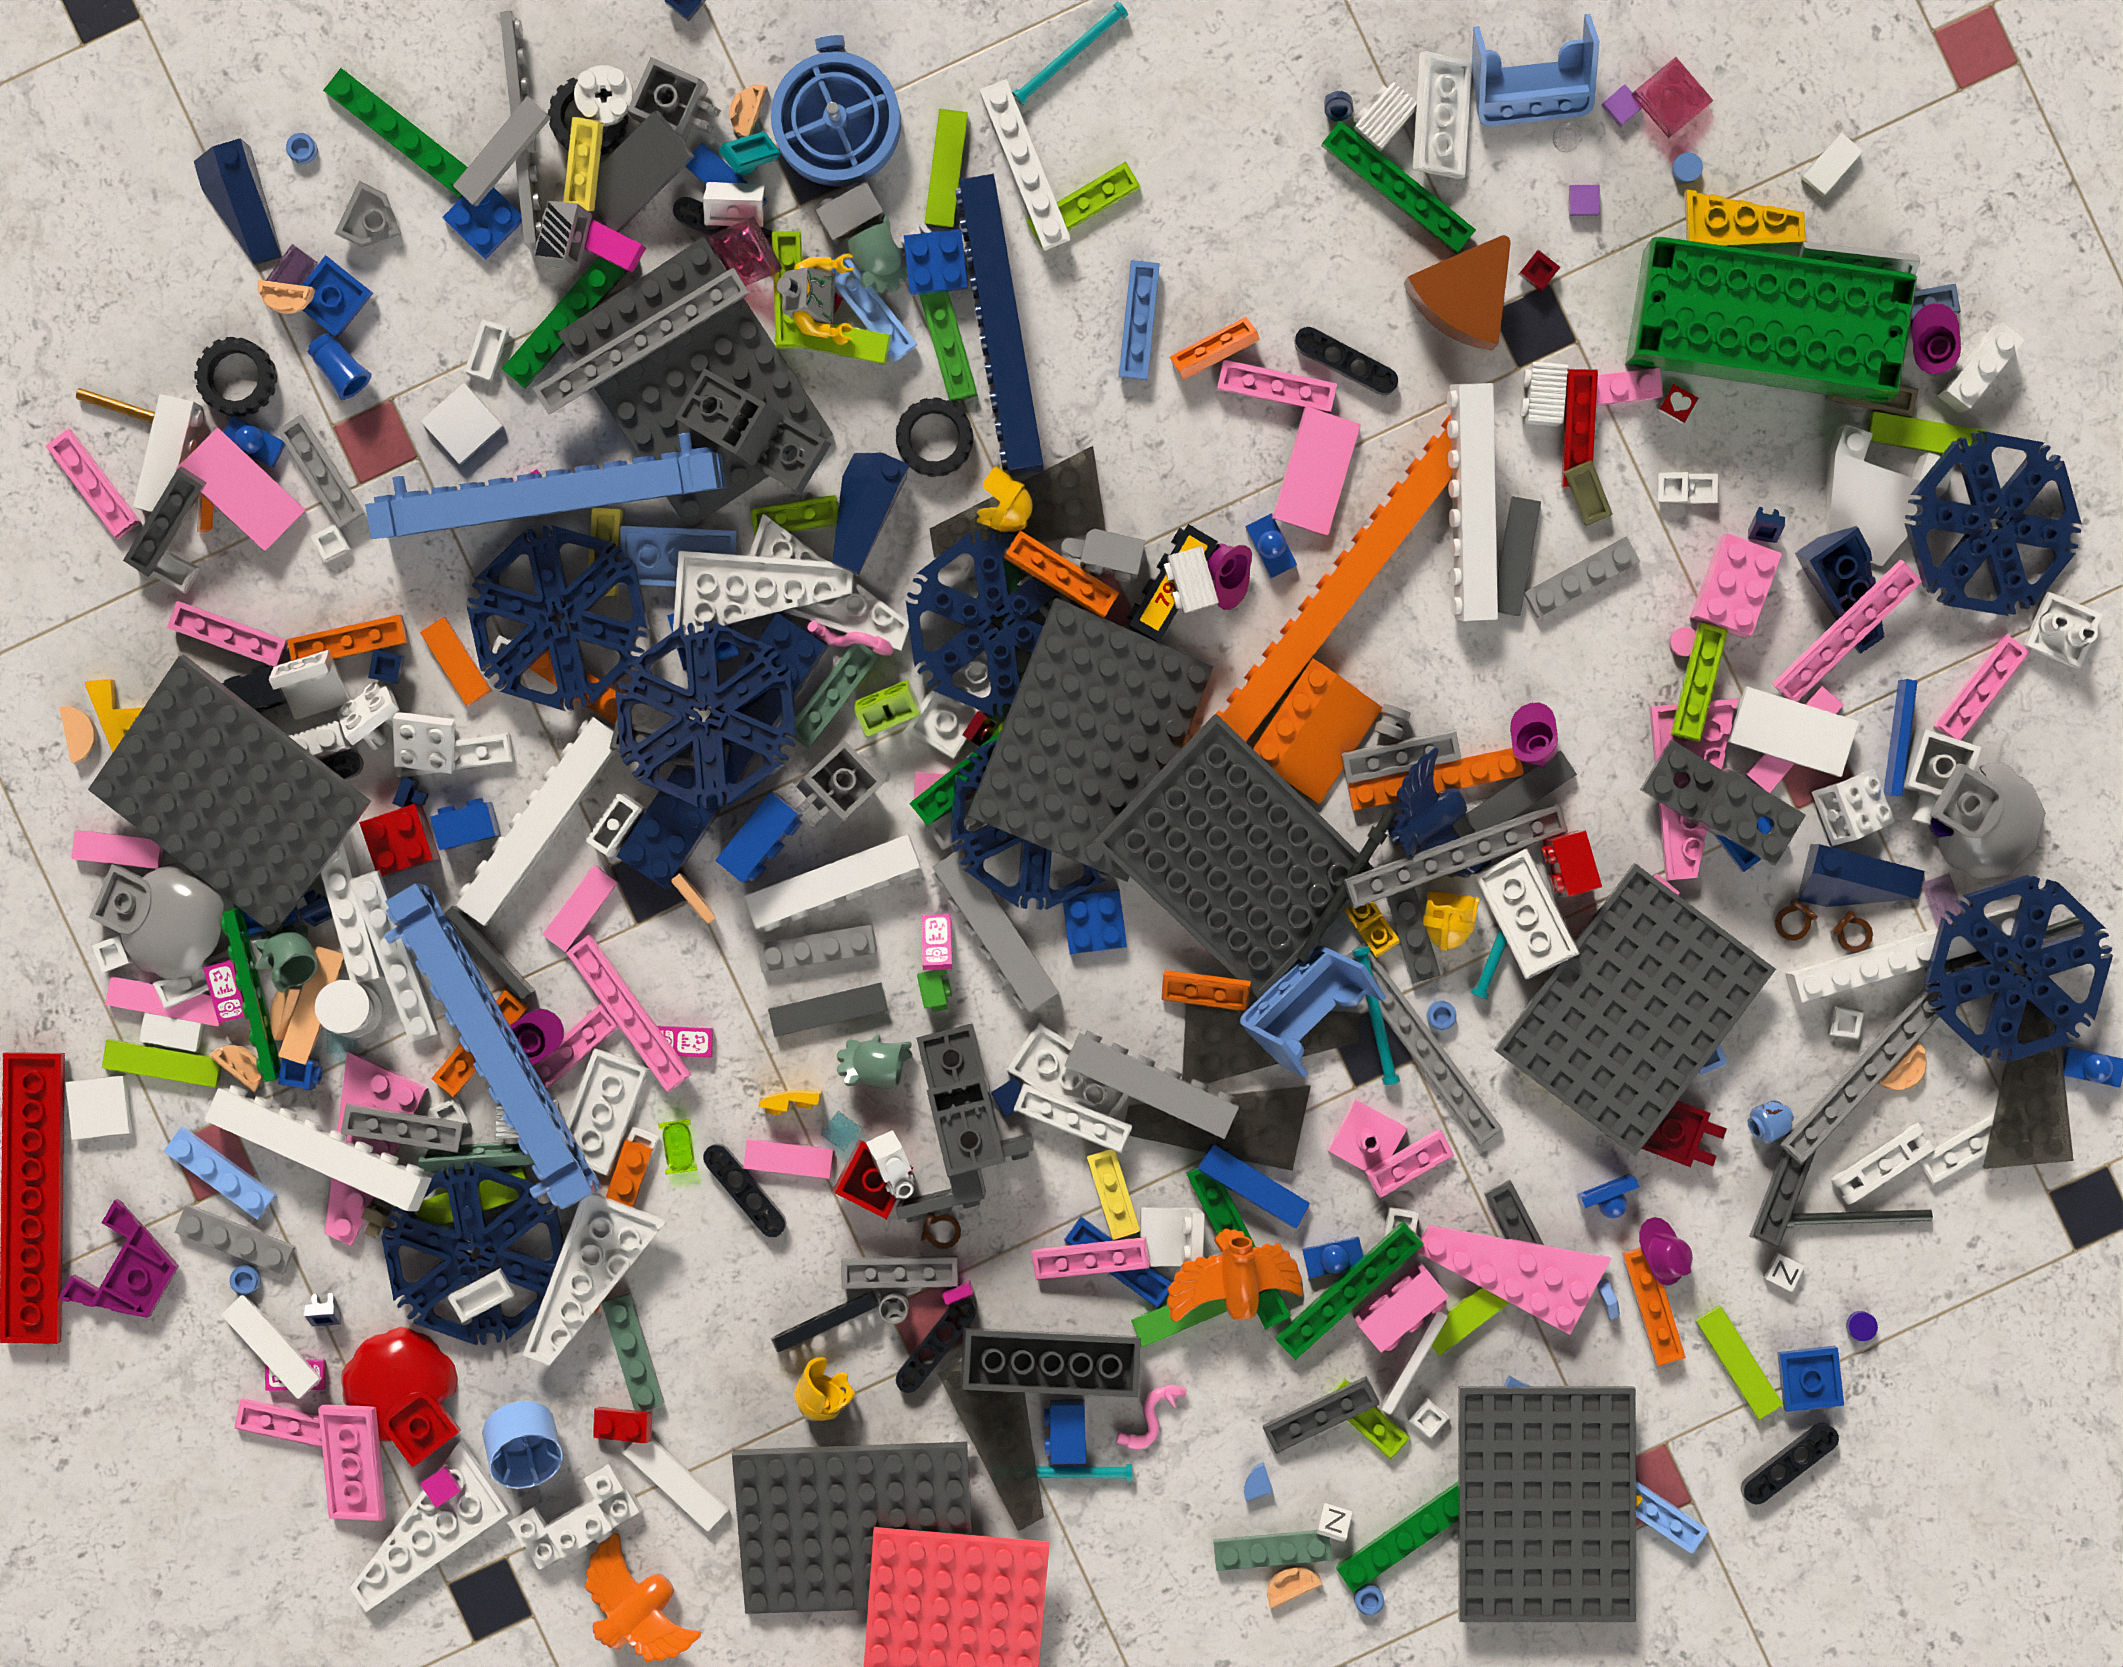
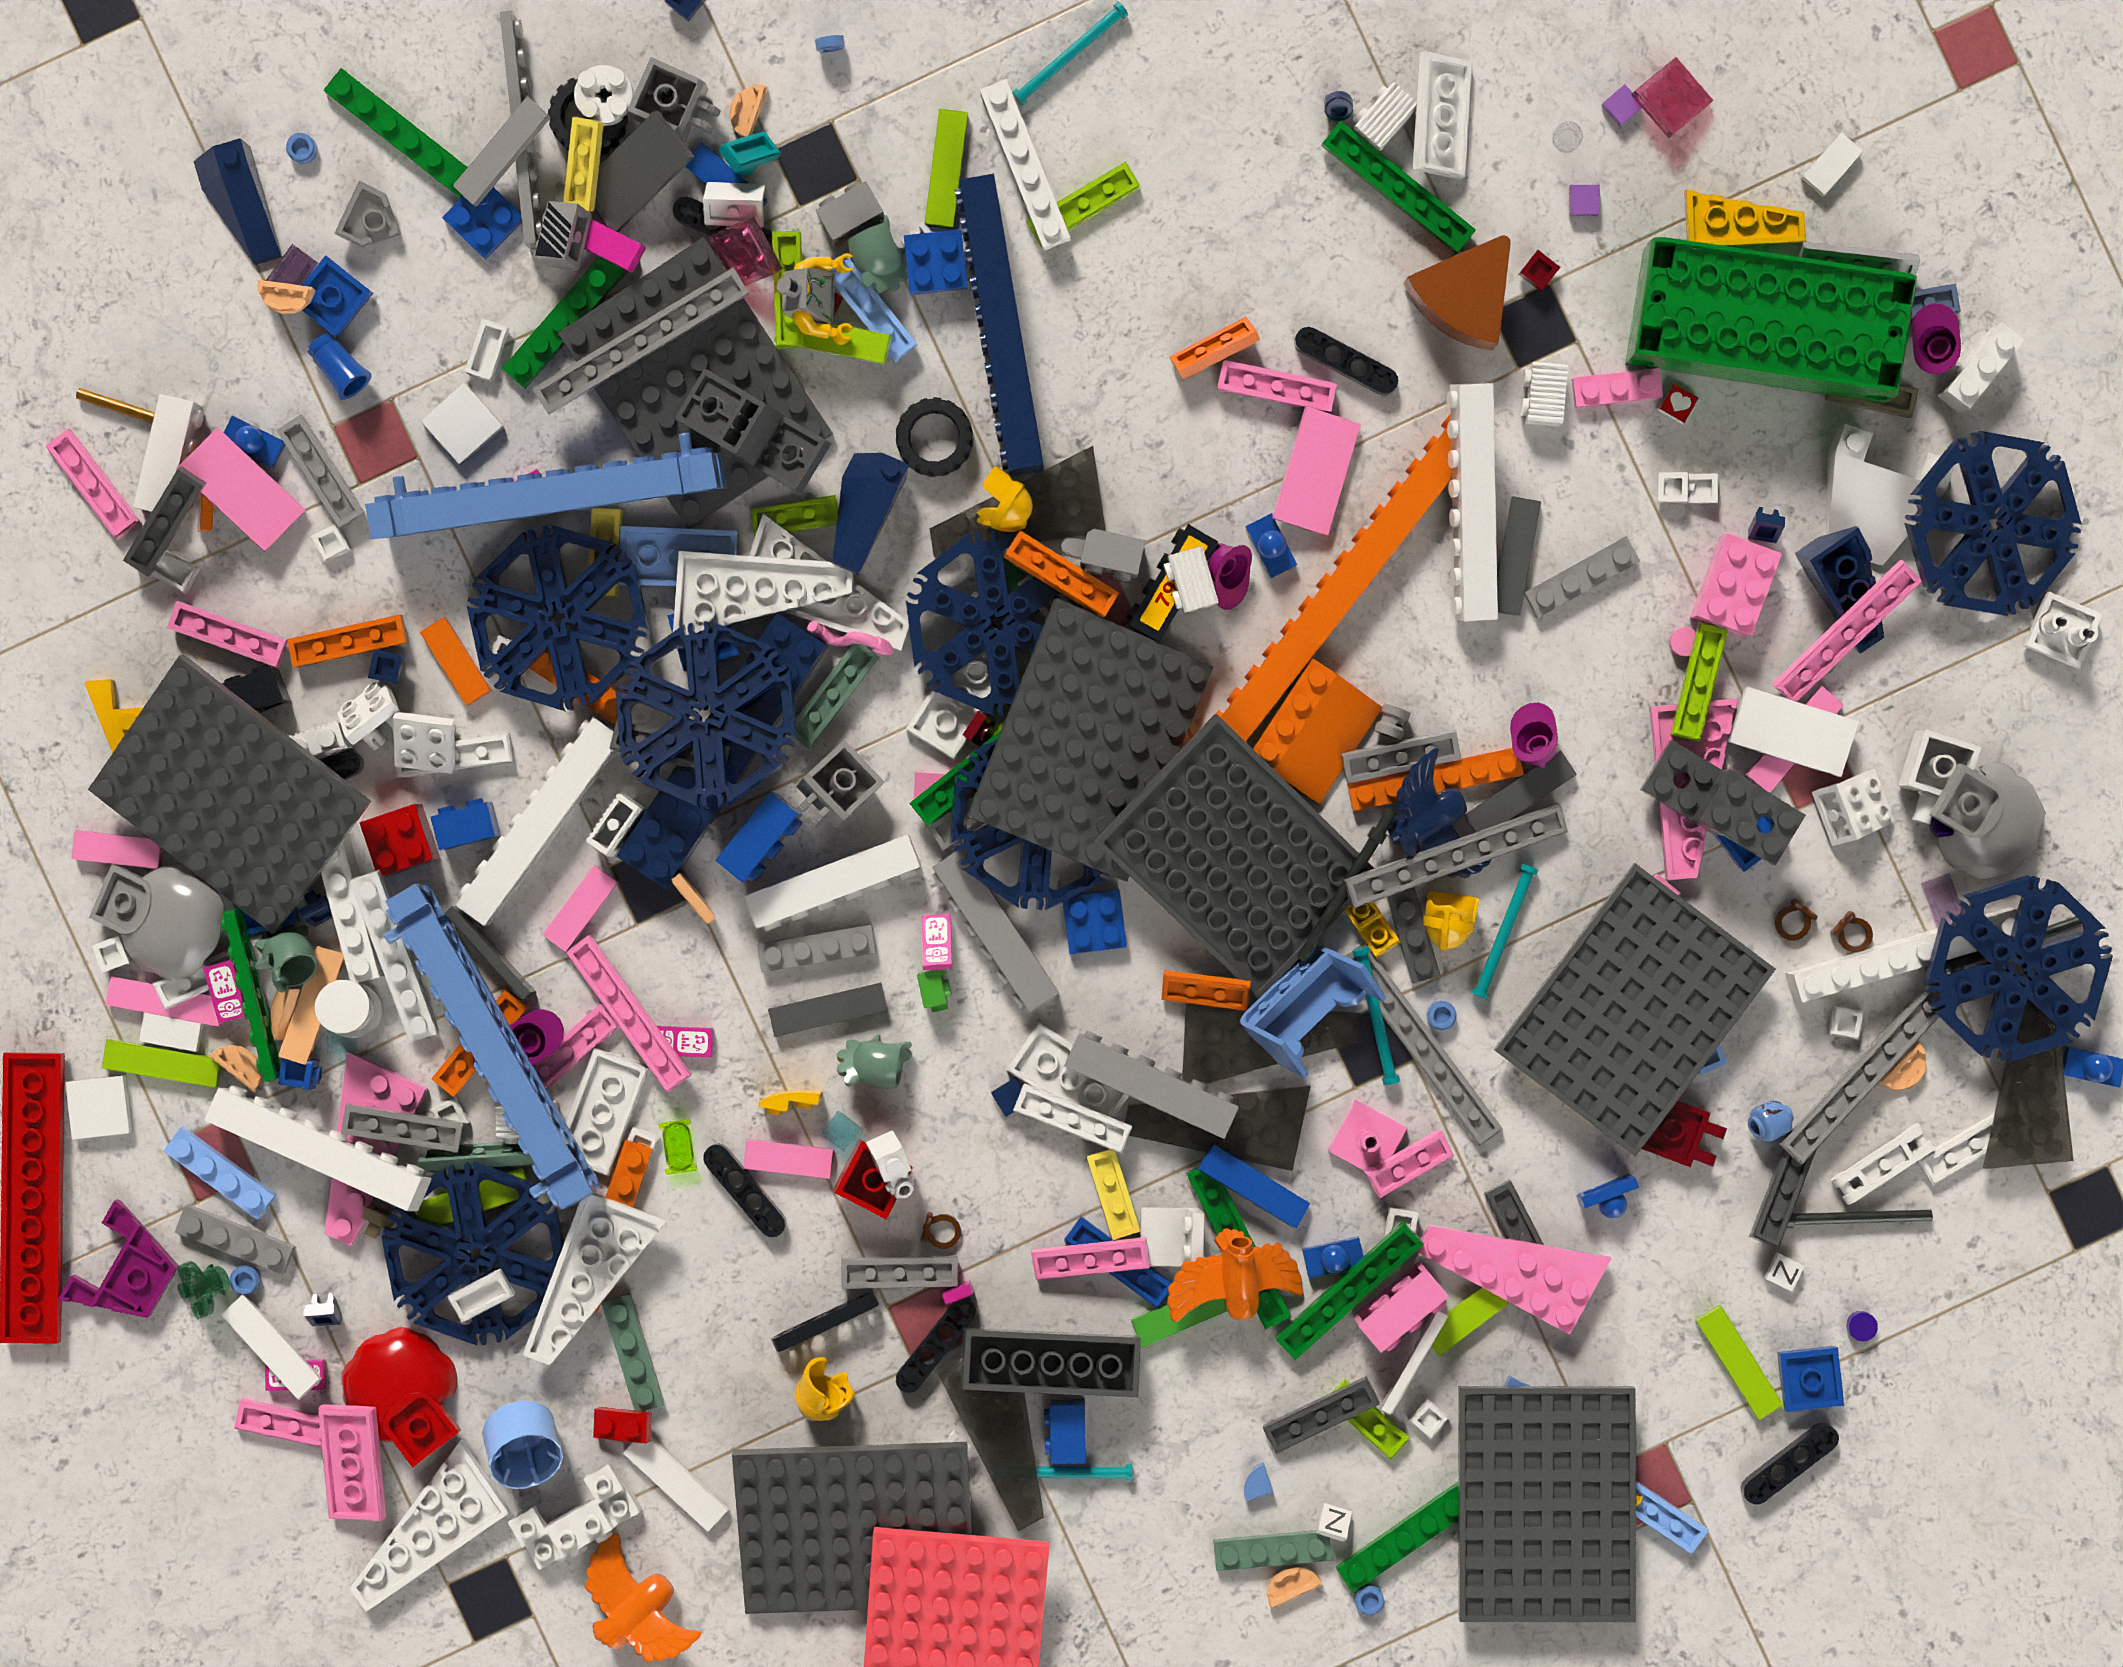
light nougat tile [59,707,97,764] -> none
black tyre [194,337,277,417] -> none
white bracket [269,650,350,720] -> none
dark blue tile [392,777,429,808] -> none
dark pink tile [420,1466,462,1508] -> none
medium blue wheel [771,52,901,187] -> none
lime brick [855,680,920,737] -> none
light grey wheel [879,1291,909,1324] -> none
dark grey bracket [896,1133,1034,1223] -> none
dark grey bracket [916,1023,1006,1177] -> none
bright green tile [919,291,978,403] -> none
bright pink animal [1116,1385,1186,1450] -> none
medium blue plate [1118,260,1160,381] -> none
medium blue windscreen [1472,14,1600,126] -> none
white tile [1475,849,1580,979] -> none
red brick [1540,830,1602,897] -> none
red tile [1561,369,1598,487] -> none
olive tile [1564,460,1613,526] -> none
medium blue tile [1597,1279,1620,1320] -> none
orange plate [1622,1247,1686,1366] -> none
magenta piece [1639,1217,1693,1286] -> none
medium blue tile [1672,152,1703,184] -> none
dark blue wedge [1797,844,1925,907] -> none
lime tile [1868,411,1988,454] -> none
blue tile [1884,679,1917,797] -> none
bright pink tile [1933,634,2030,741] -> none
none -> clear green plate [177,1261,230,1320]

